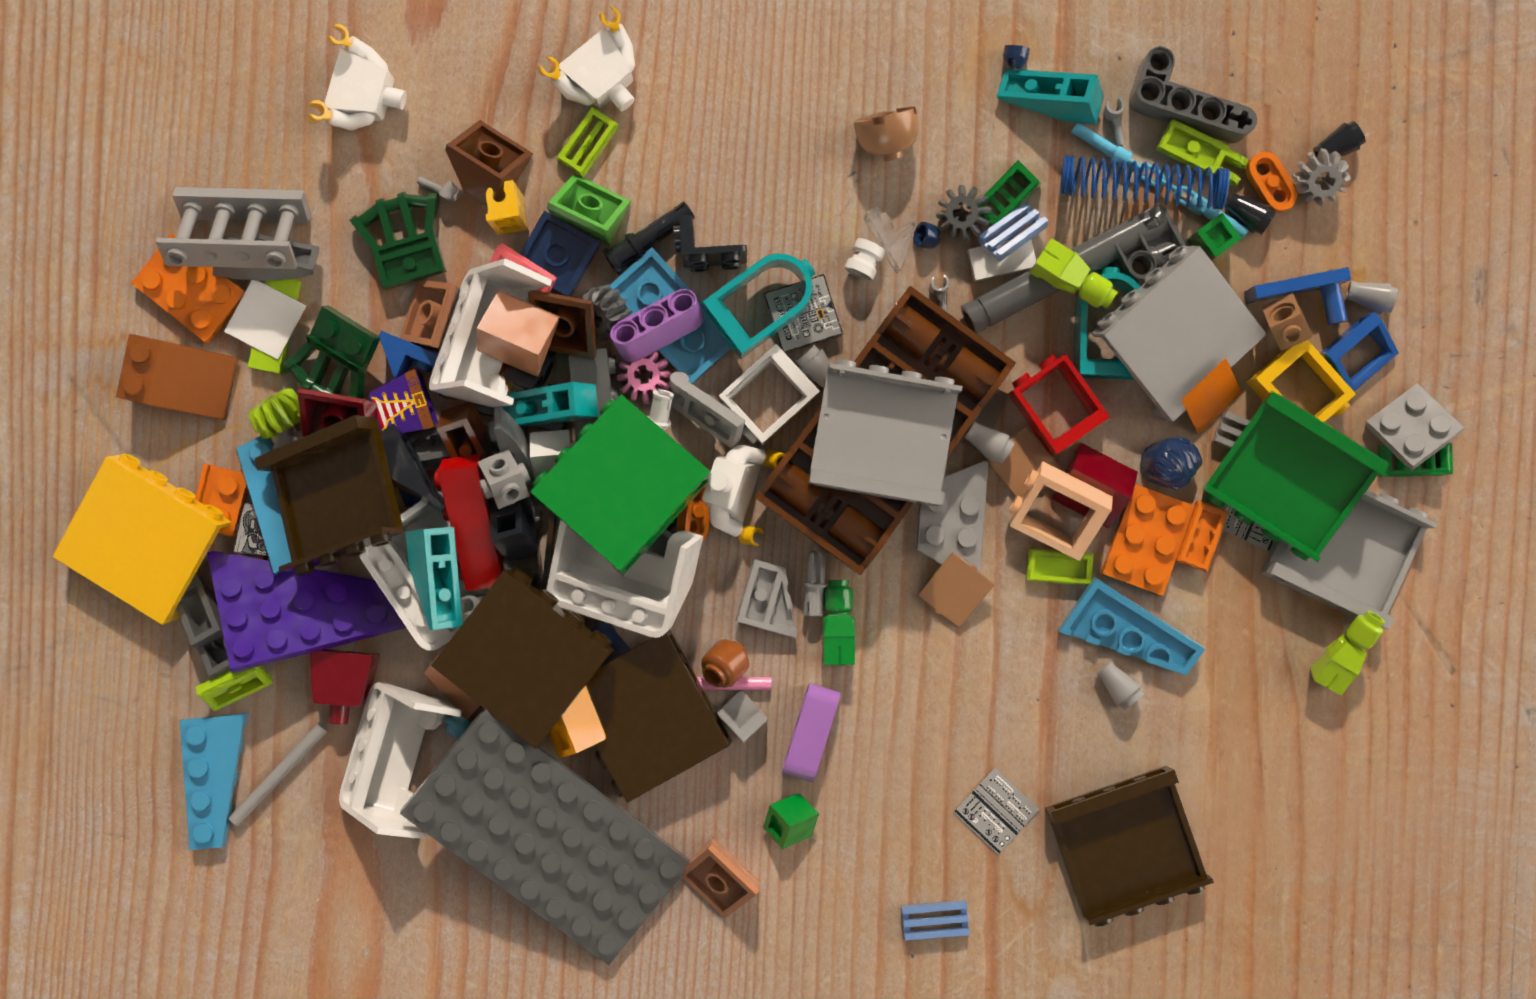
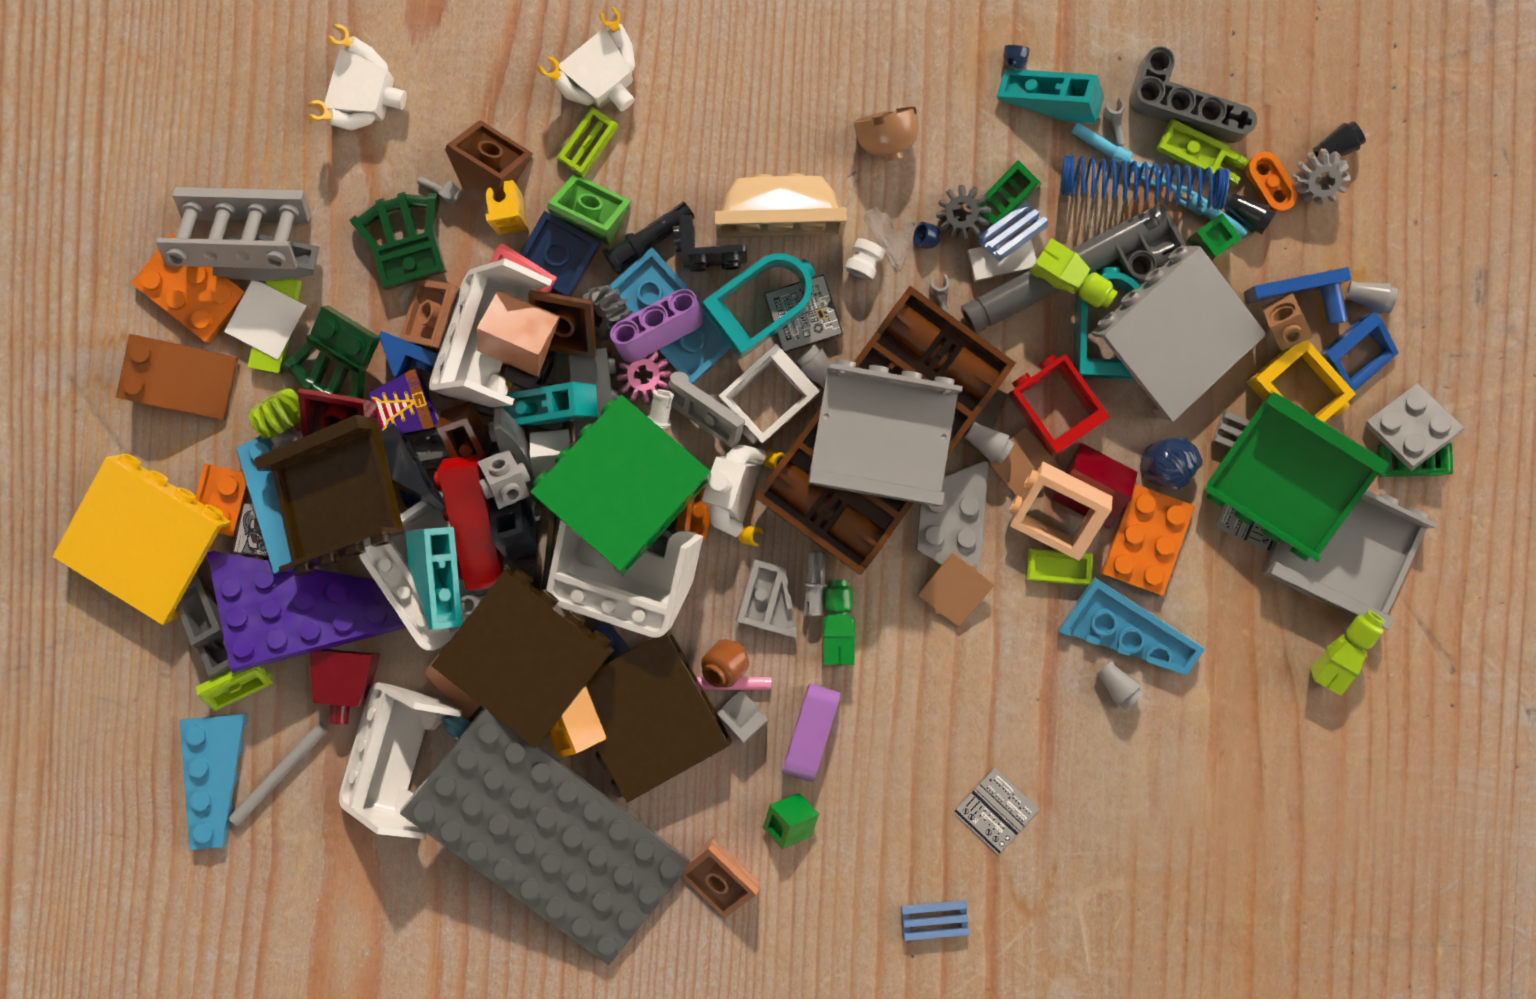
dark brown panel [1045,766,1214,927] -> none
orange plate [1176,500,1229,572] -> none
orange sticker [1181,358,1242,434] -> none
none -> tan windscreen [715,173,847,238]

